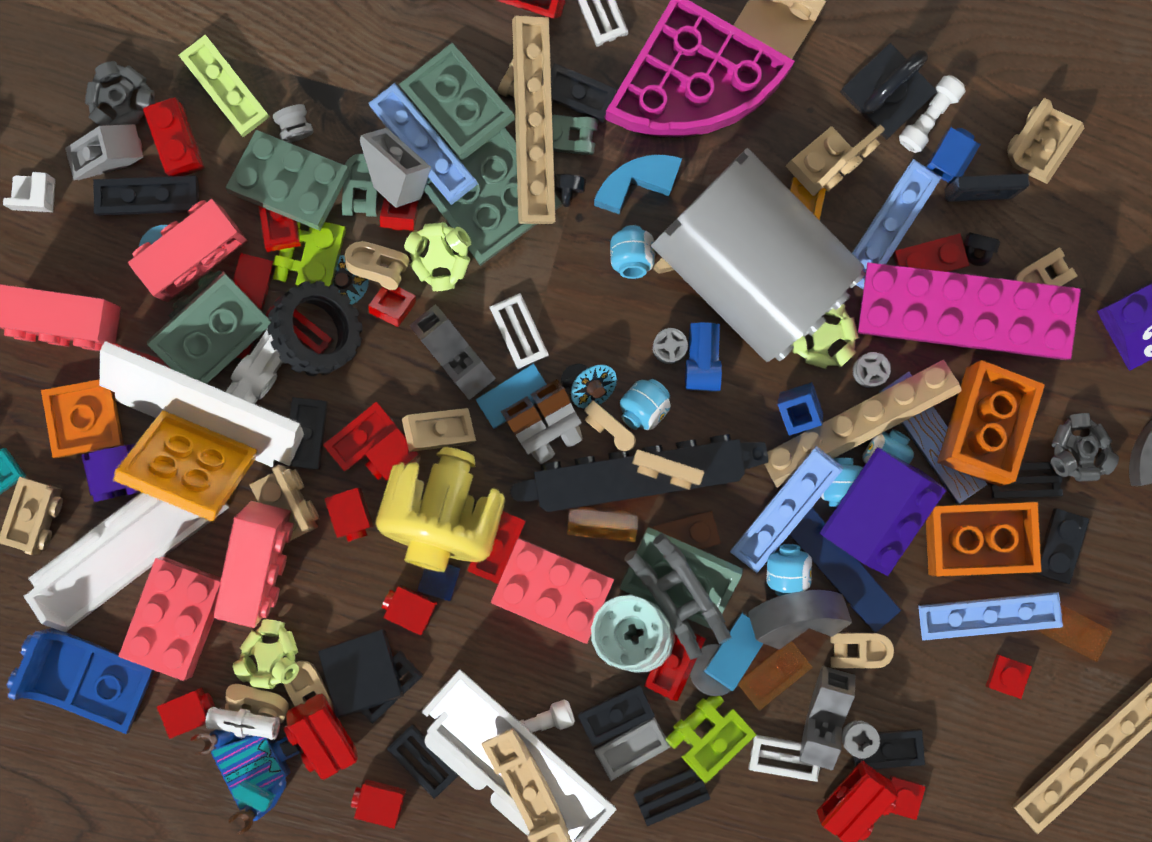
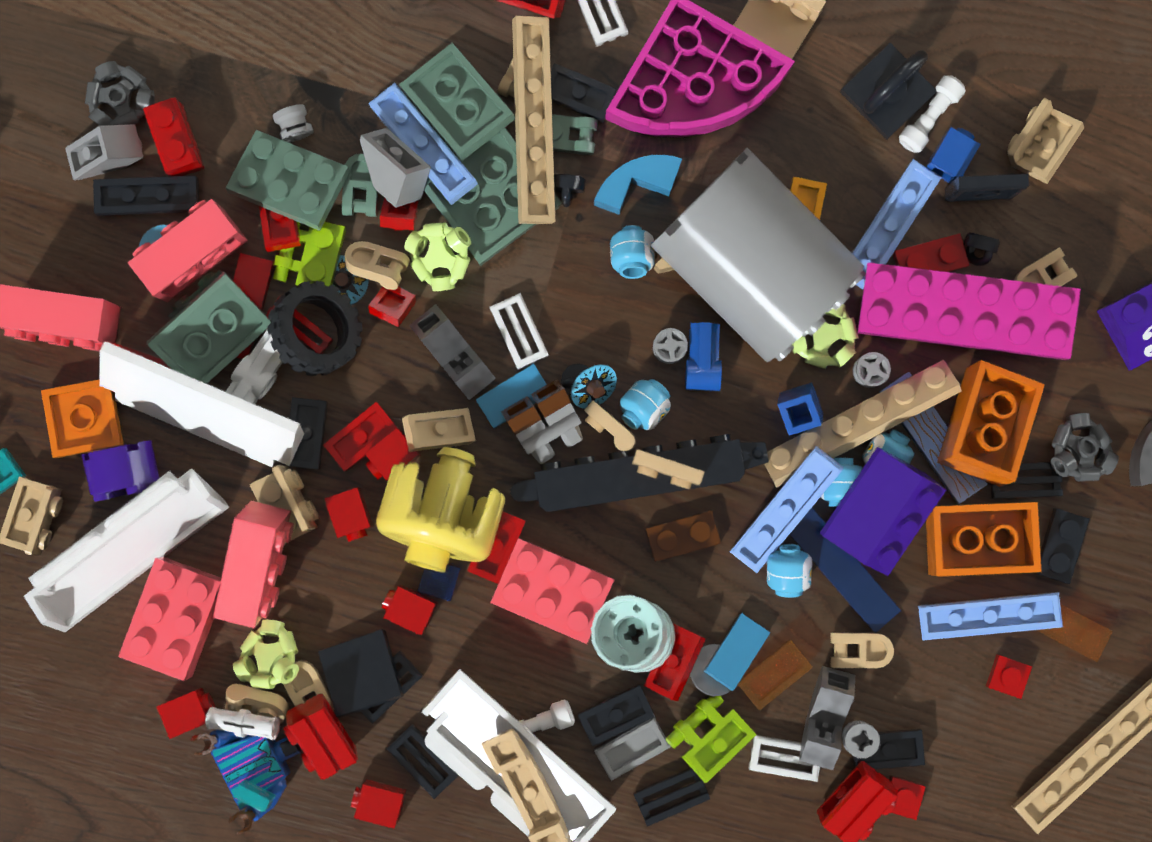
white panel [3,172,55,212] -> none
blue bracket [7,628,155,734] -> none
light orange plate [114,410,258,522] -> none
yellowish green plate [179,35,270,137] -> none
clear orange plate [567,507,639,542] -> none
sand green plate [619,527,743,629] -> none
dark grey piece [625,534,732,660] -> none
flat silver brick [748,590,852,650] -> none
tan bracket [786,125,885,196] -> none

